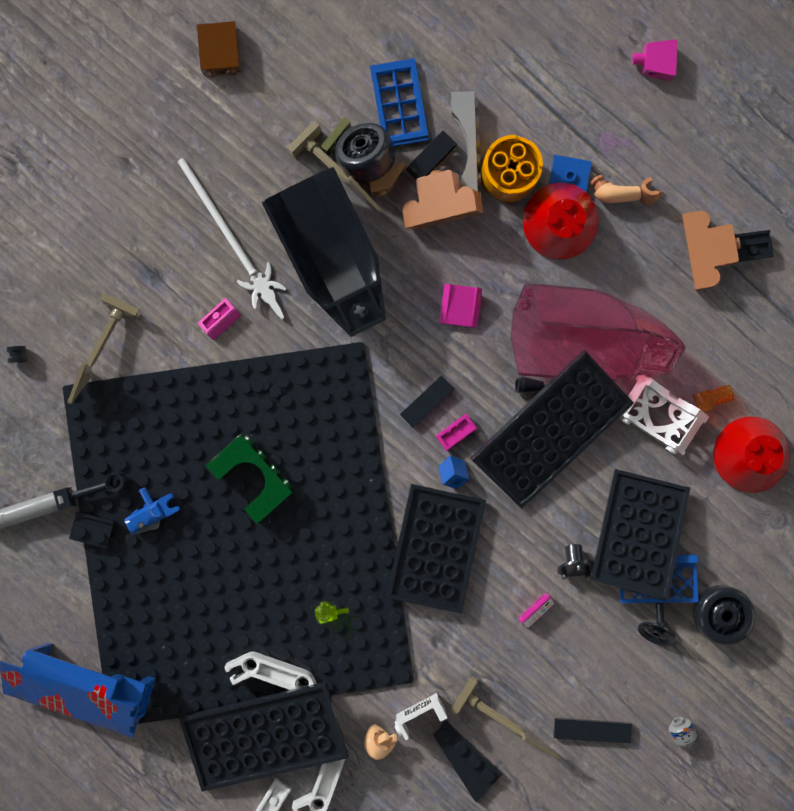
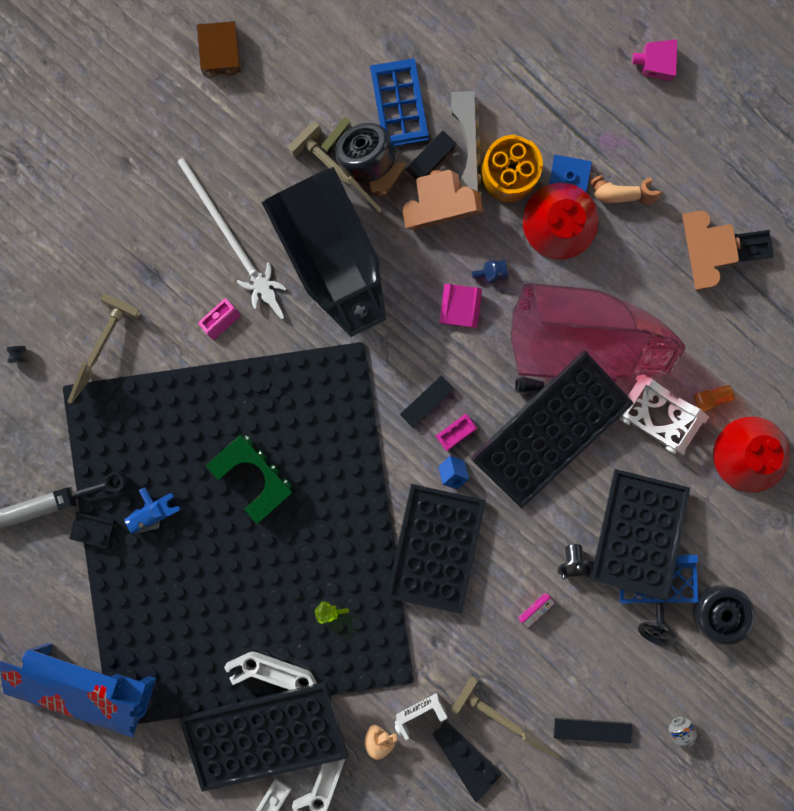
none -> dark blue piece [472,260,508,283]

